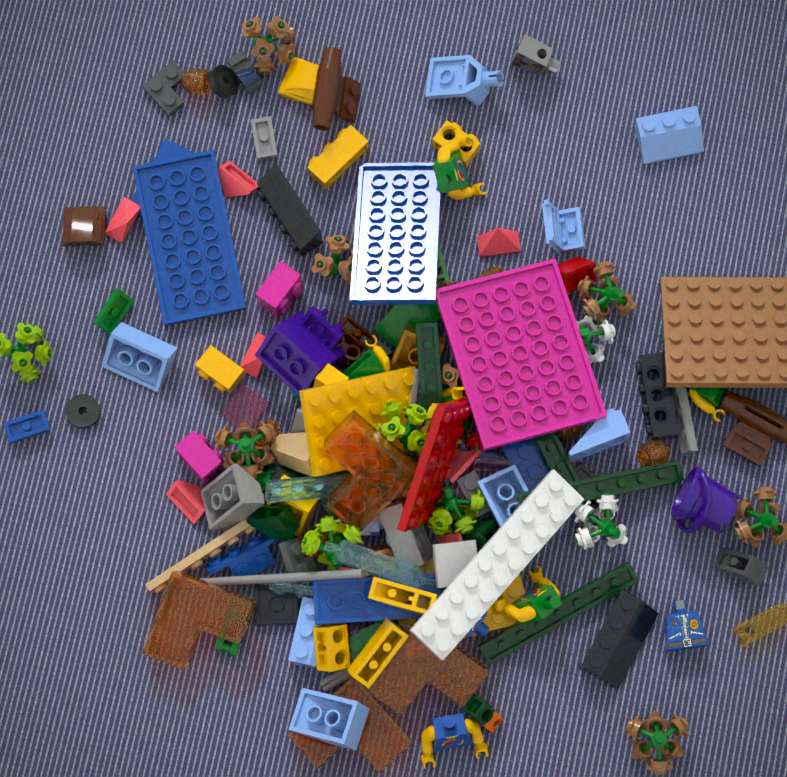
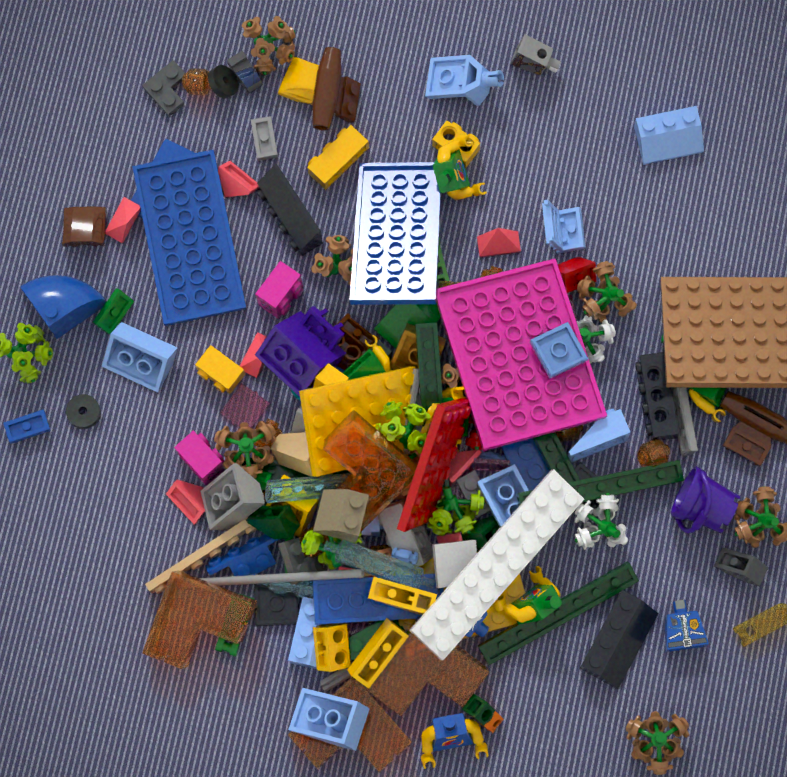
none -> blue brick [20,275,107,339]
none -> dark tan slope [313,489,369,543]
none -> medium blue piece [391,548,418,565]
none -> medium blue plate [530,322,588,379]

